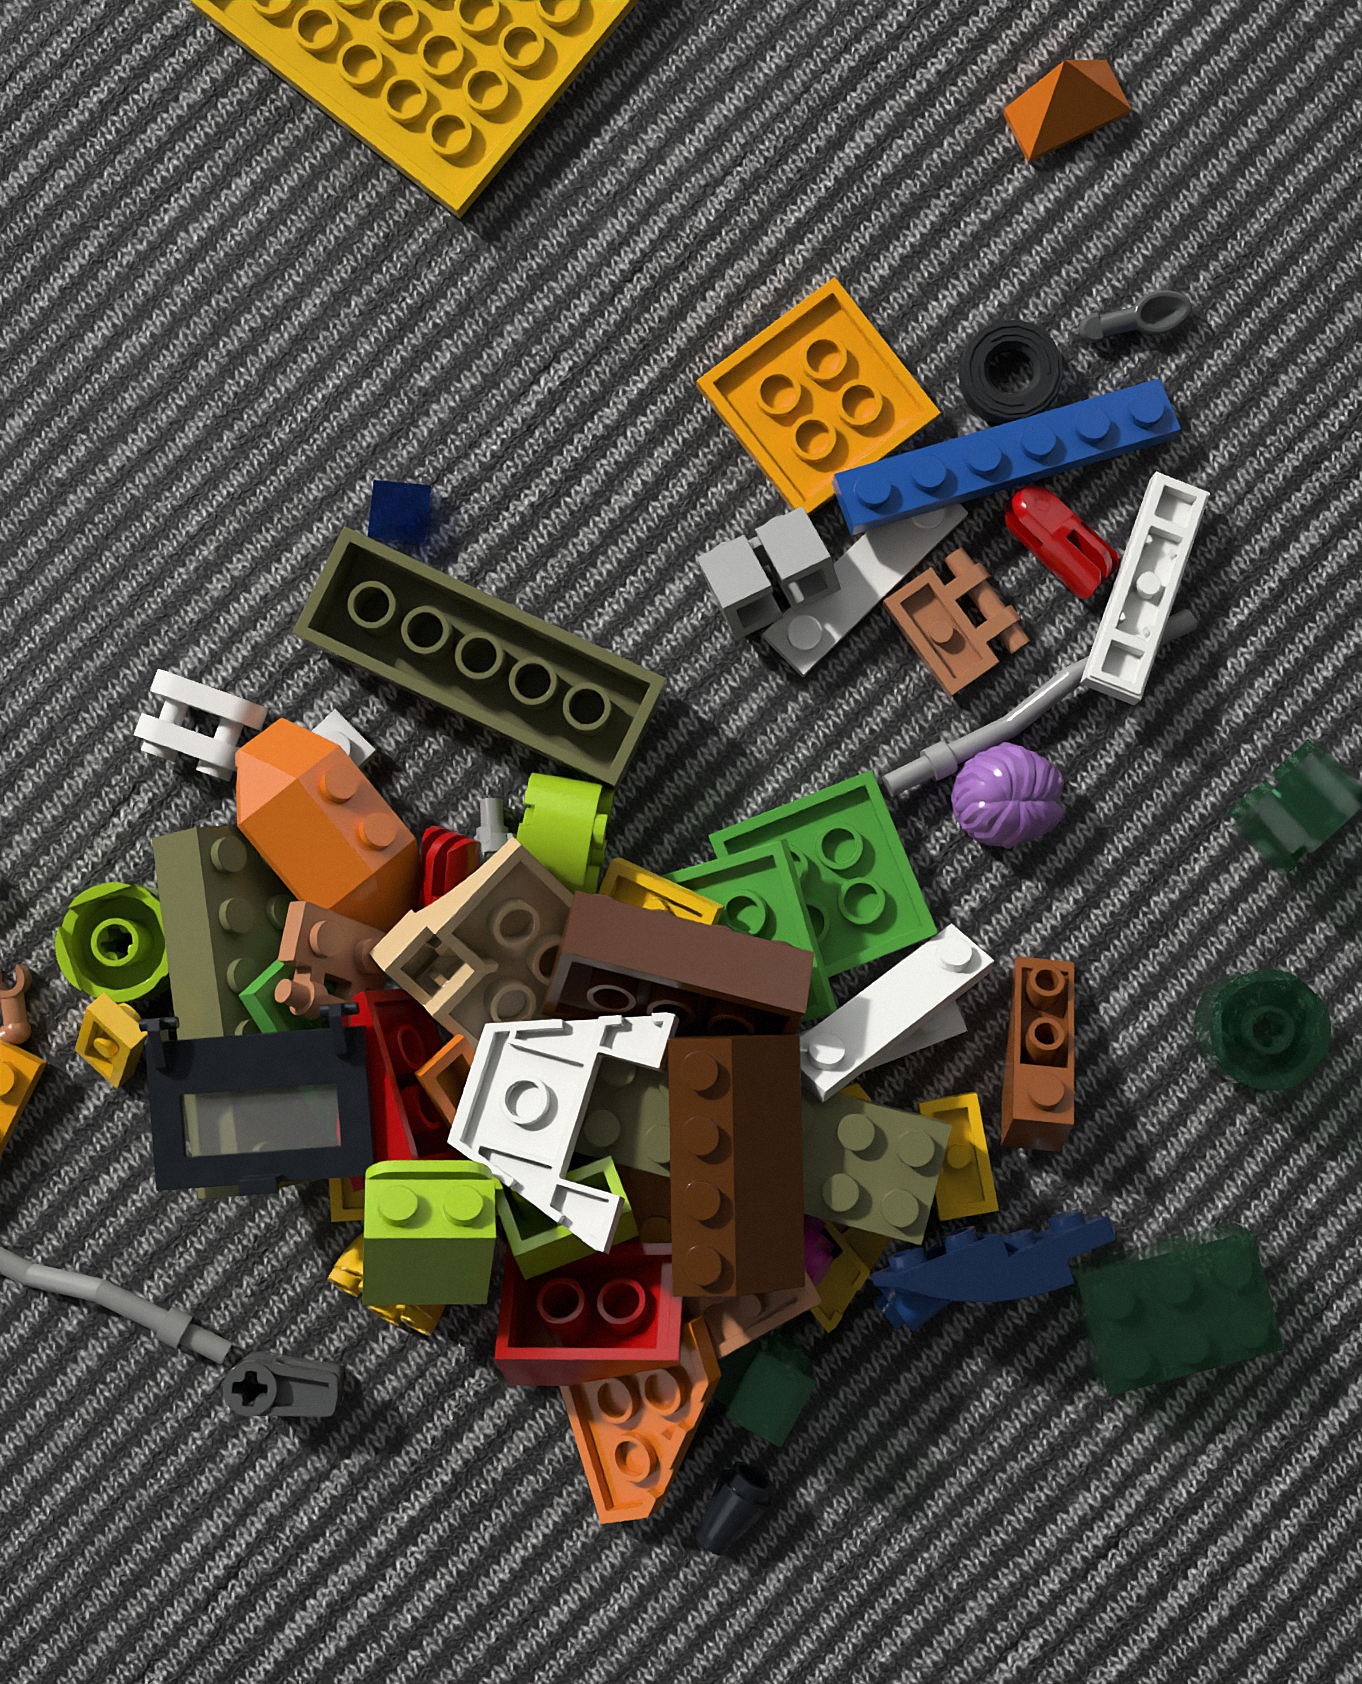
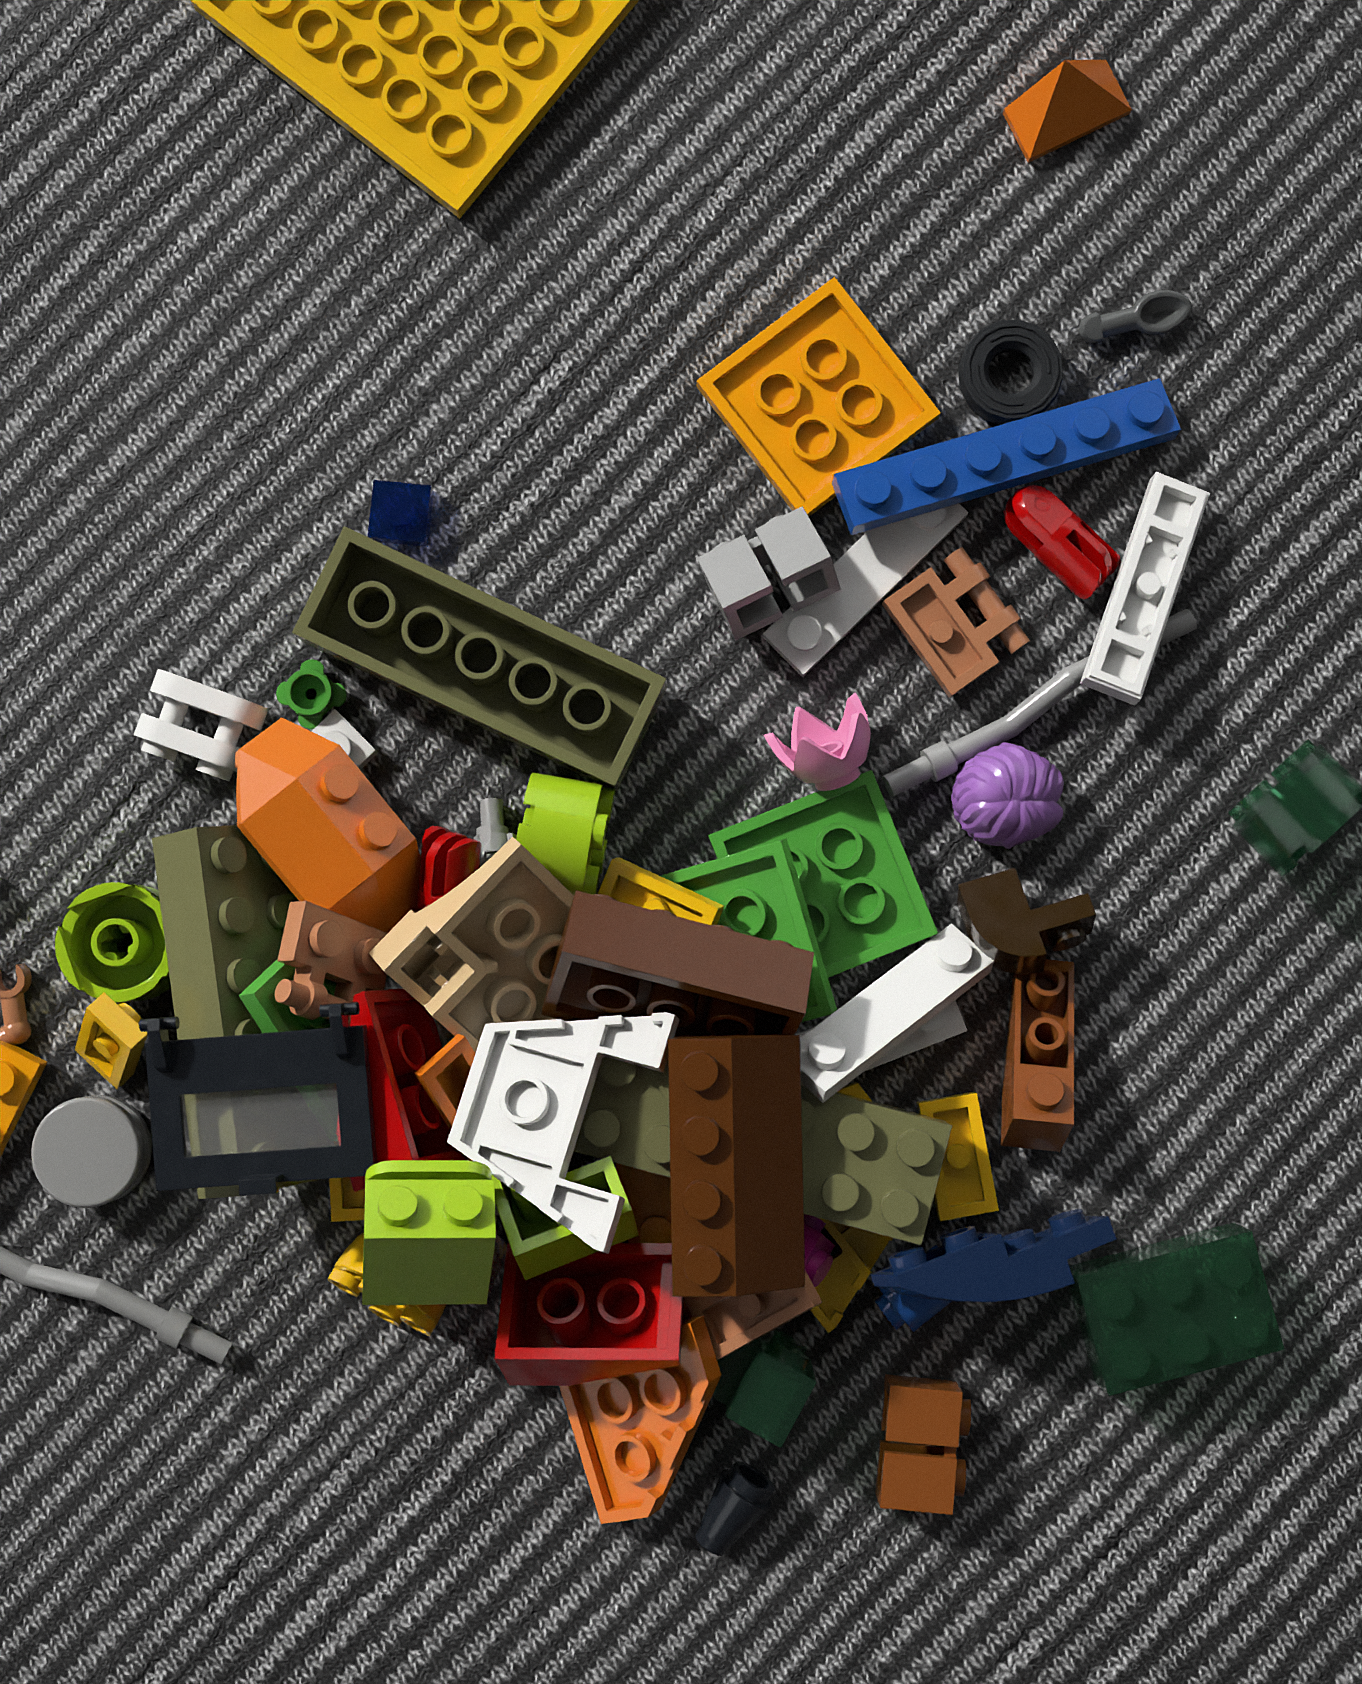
dark grey piece [223,1351,345,1417] -> none
clear green brick [1193,969,1331,1091] -> none
none -> light grey head [31,1095,152,1208]
none -> bright green plate [276,659,347,729]
none -> bright pink piece [764,693,871,791]
none -> dark orange piece [875,1374,971,1515]
none -> dark brown brick [957,868,1096,975]

